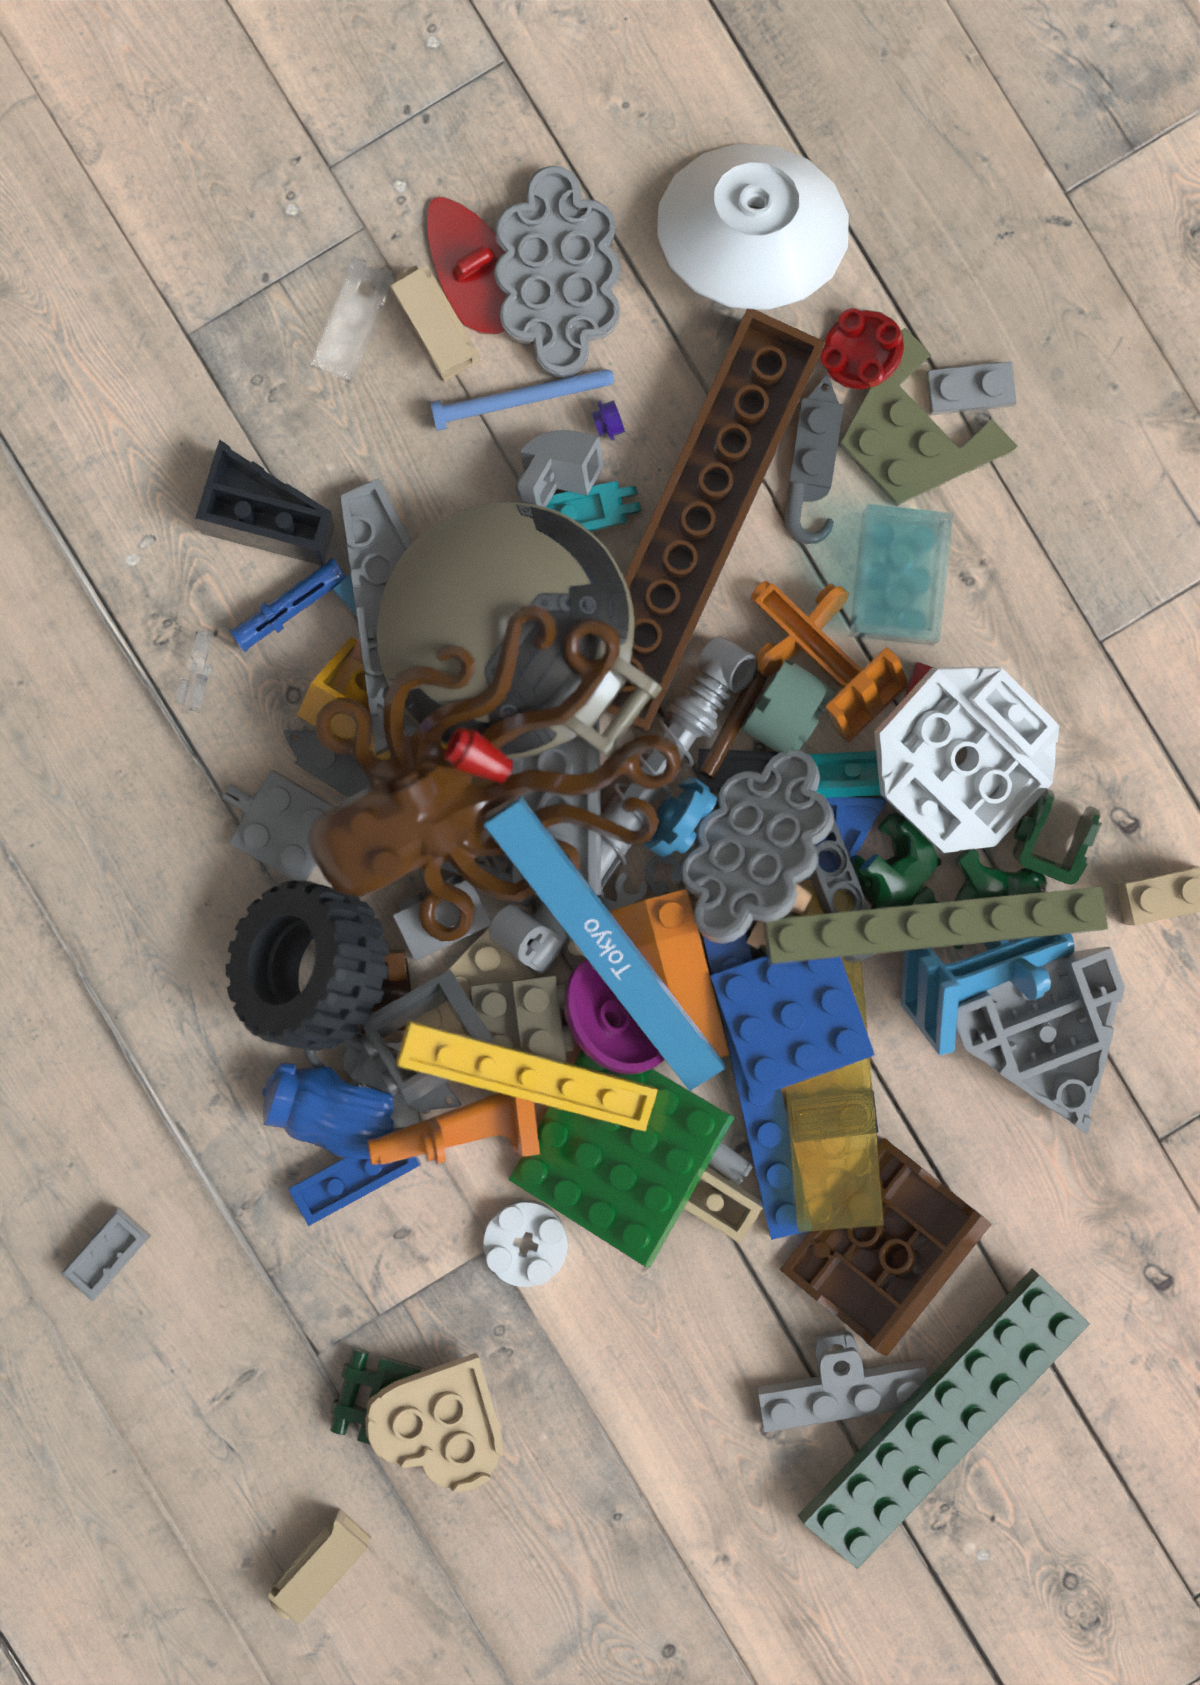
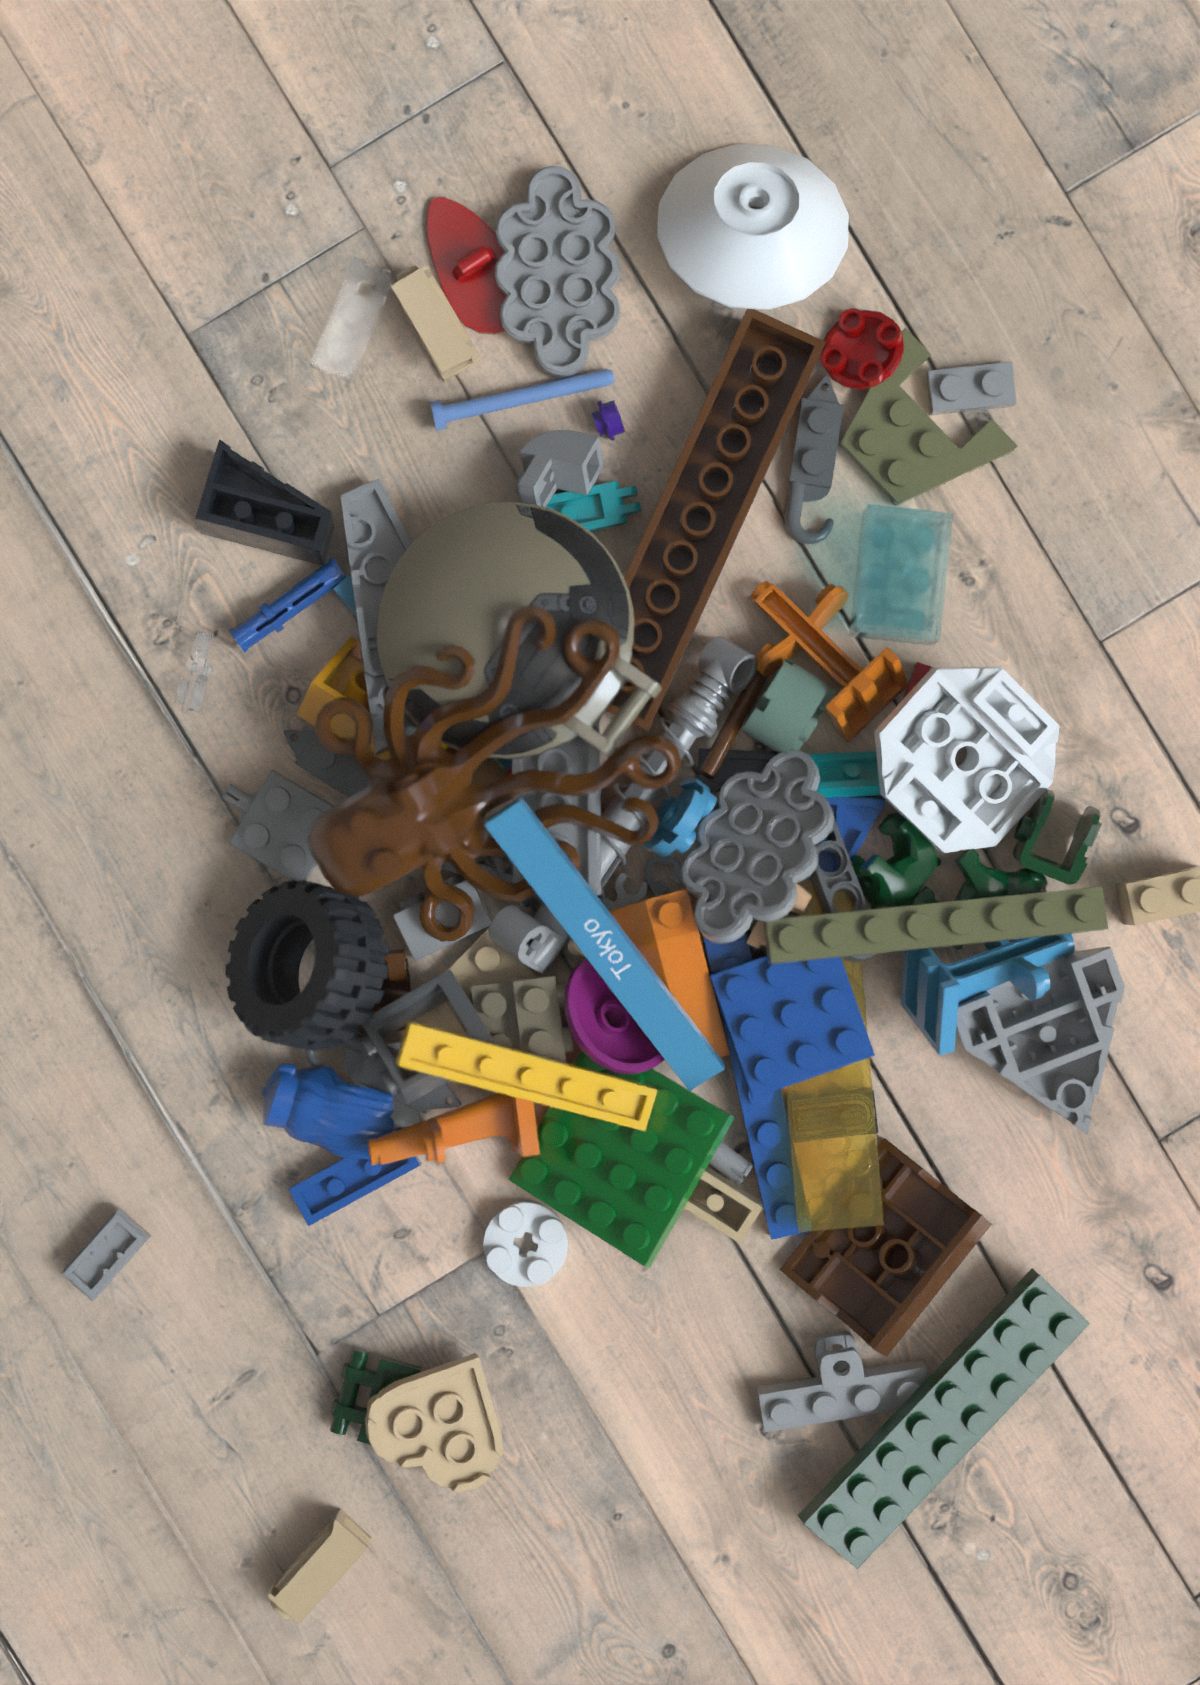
red cone [444,728,513,784] -> none

